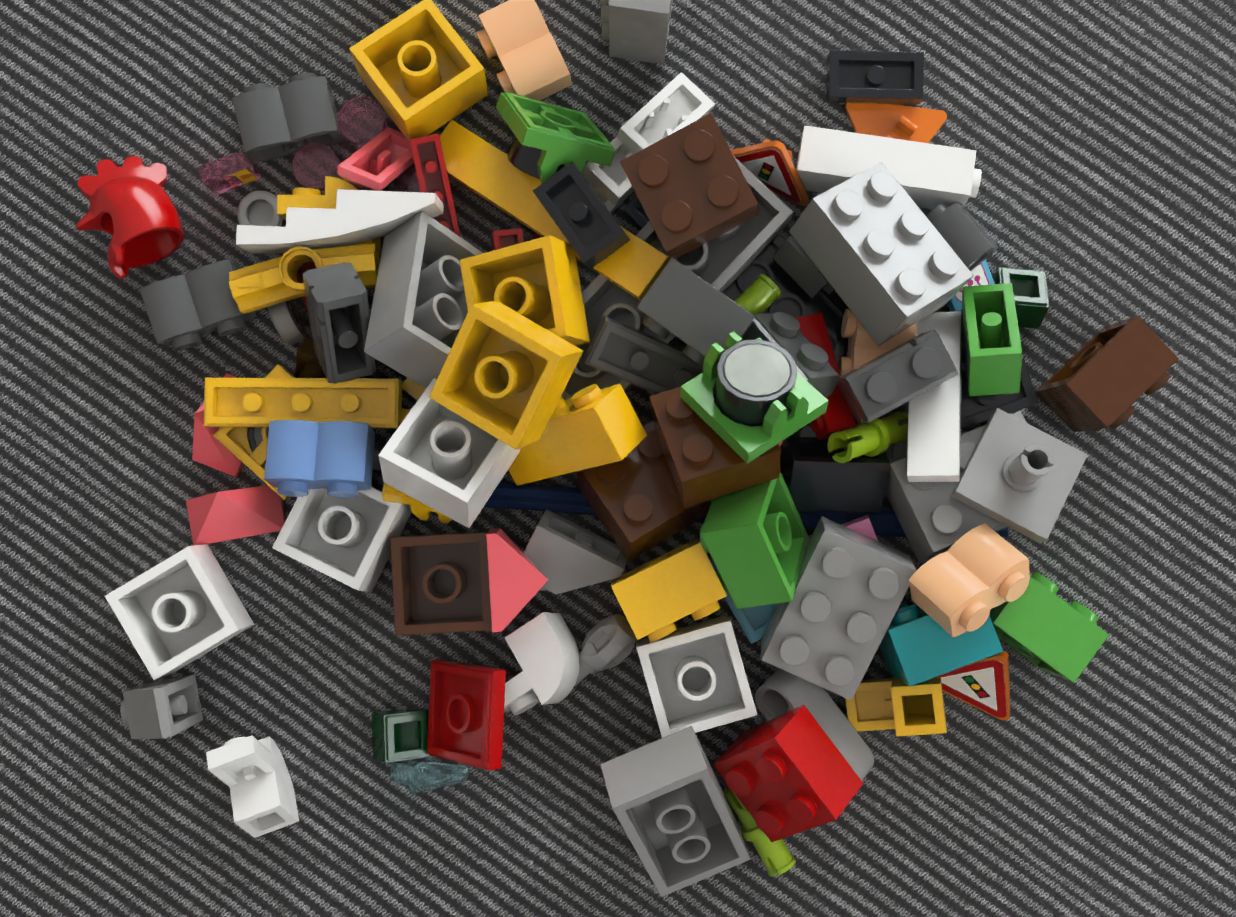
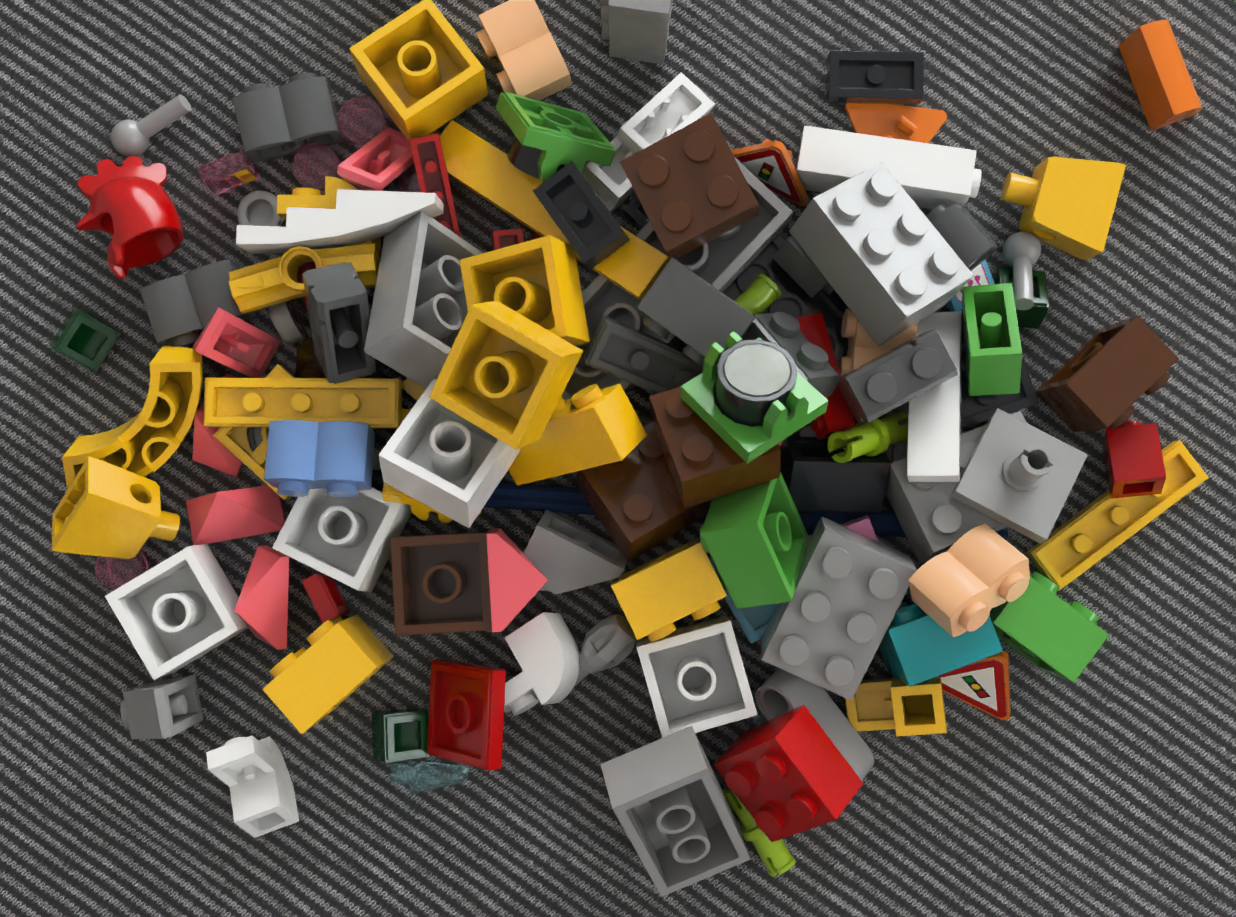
none -> dark green slope [50,305,121,373]
none -> yellow torso [52,456,180,559]
none -> yellow brick [62,345,203,490]
none -> clear pink tile [95,550,148,591]
none -> light grey bar [111,94,192,157]
none -> coral slope [192,307,281,378]
none -> coral slope [234,545,289,650]
none -> yellow brick [262,614,394,734]
none -> red tile [302,573,349,623]
none -> yellow torso [1001,157,1126,260]
none -> light grey bar [1002,232,1041,310]
none -> yellow tile [1026,440,1208,591]
none -> red brick [1102,421,1166,499]
none -> orange brick [1118,20,1203,131]

